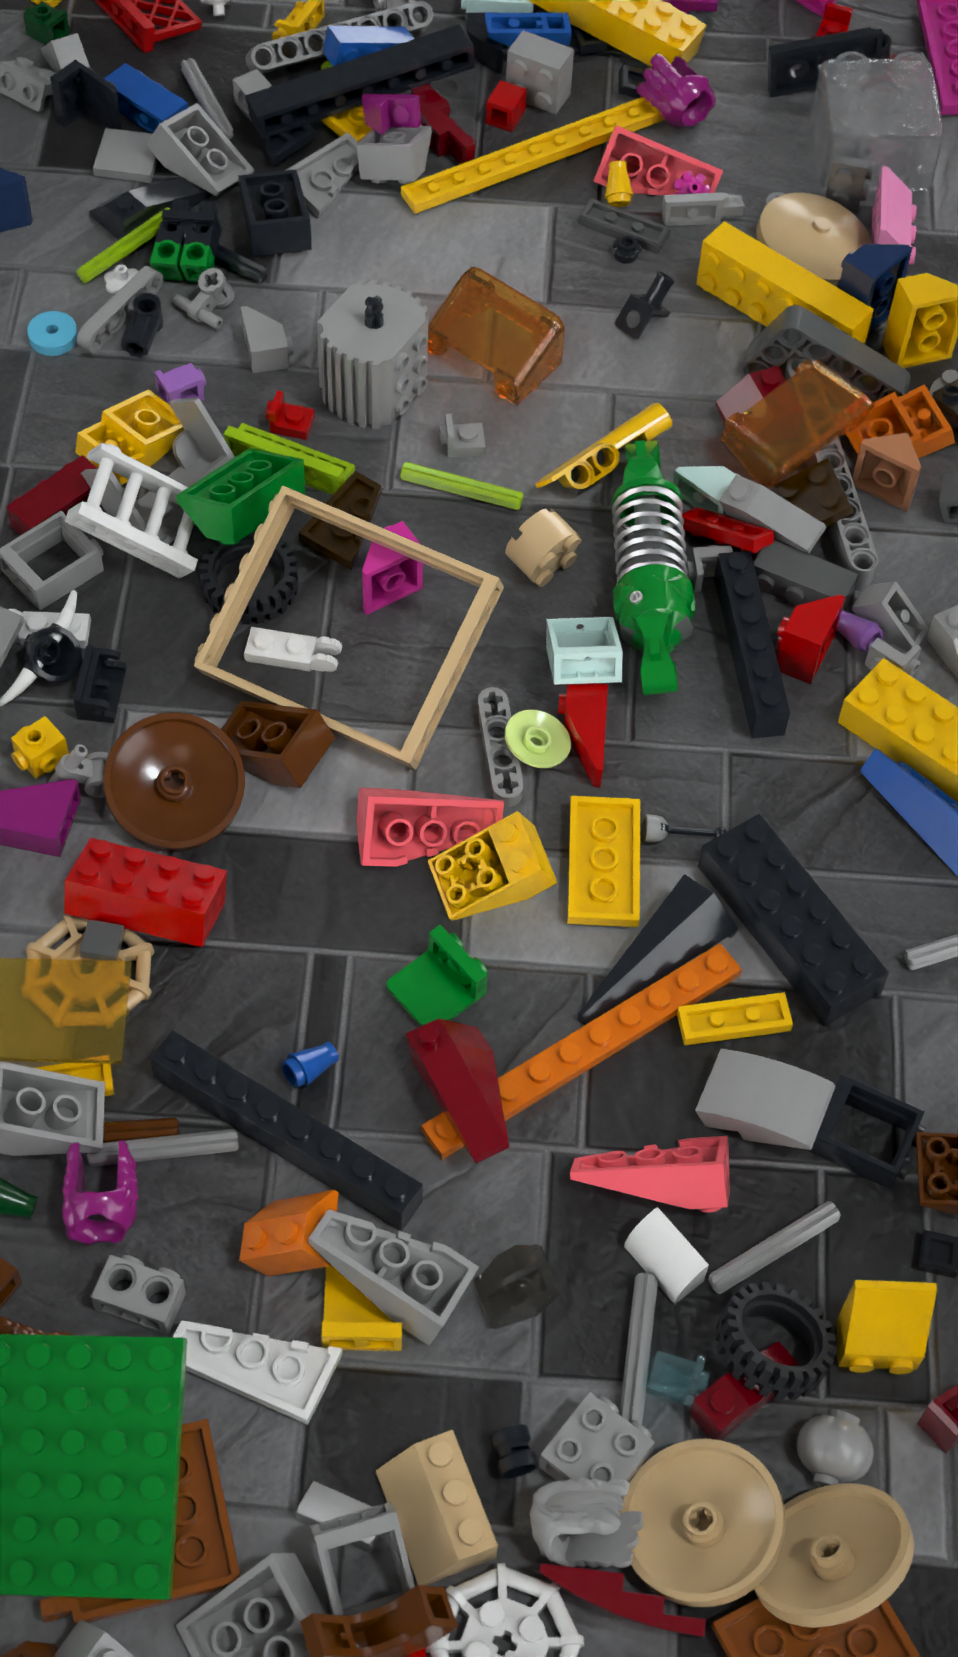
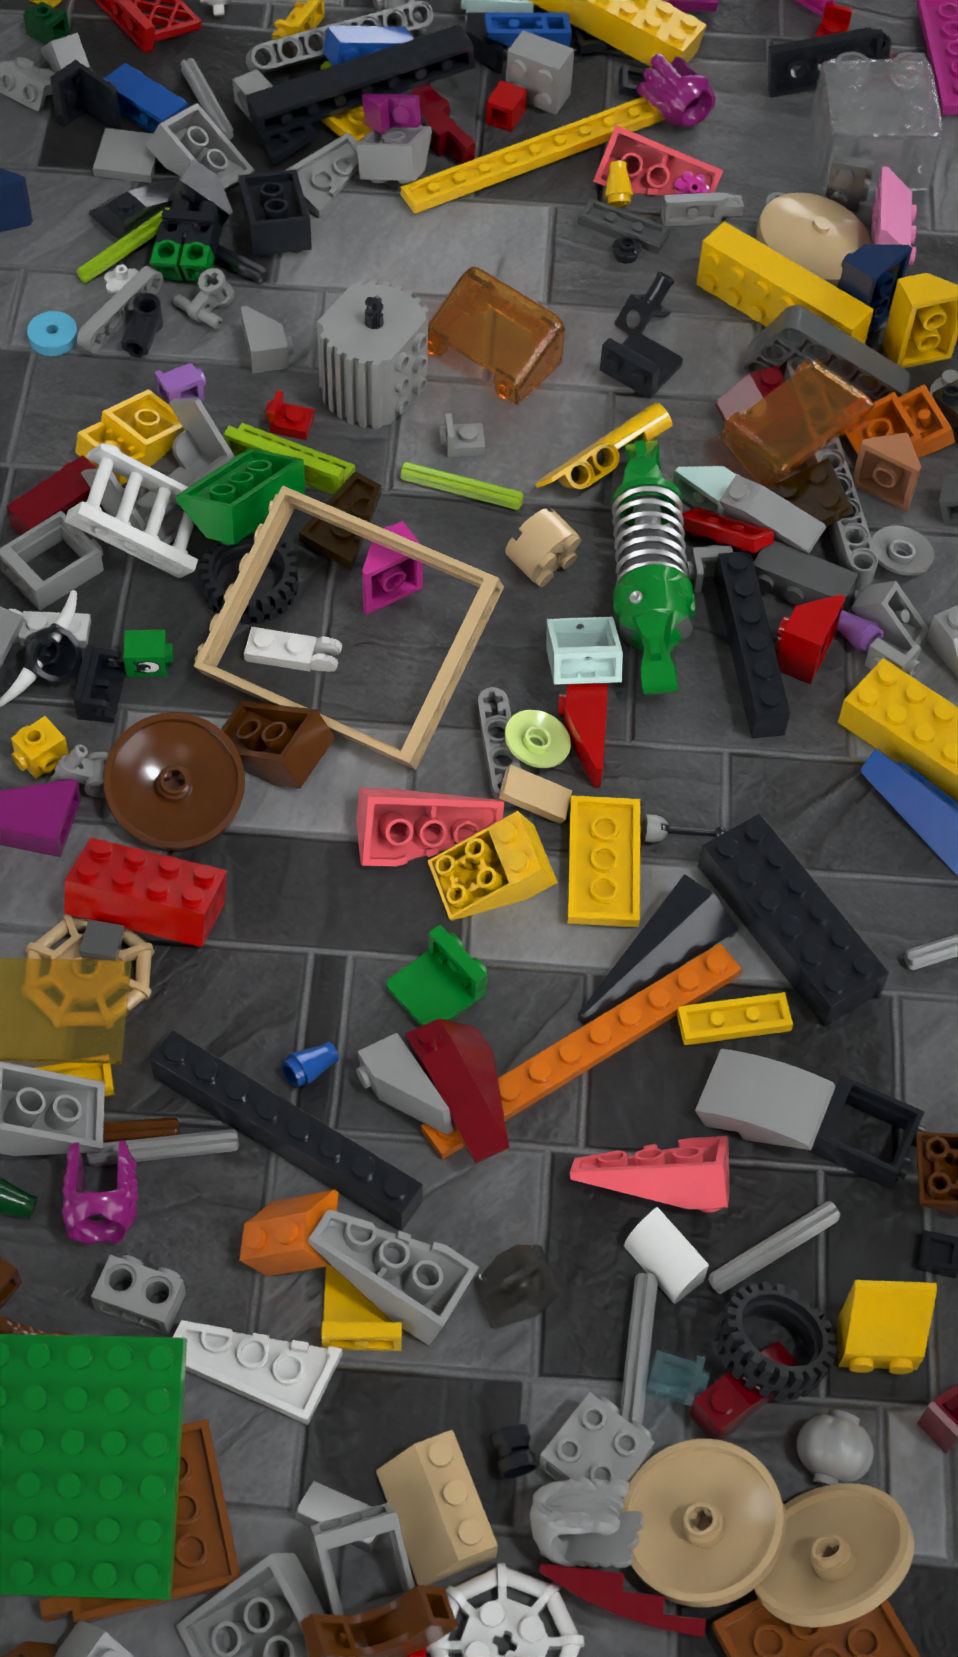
none -> green brick [124,630,174,678]
none -> slope [169,159,232,228]
none -> light grey slope [356,1033,453,1134]
none -> tan tile [499,765,572,824]
none -> black bracket [600,332,683,399]
none -> light grey dish [872,526,934,575]

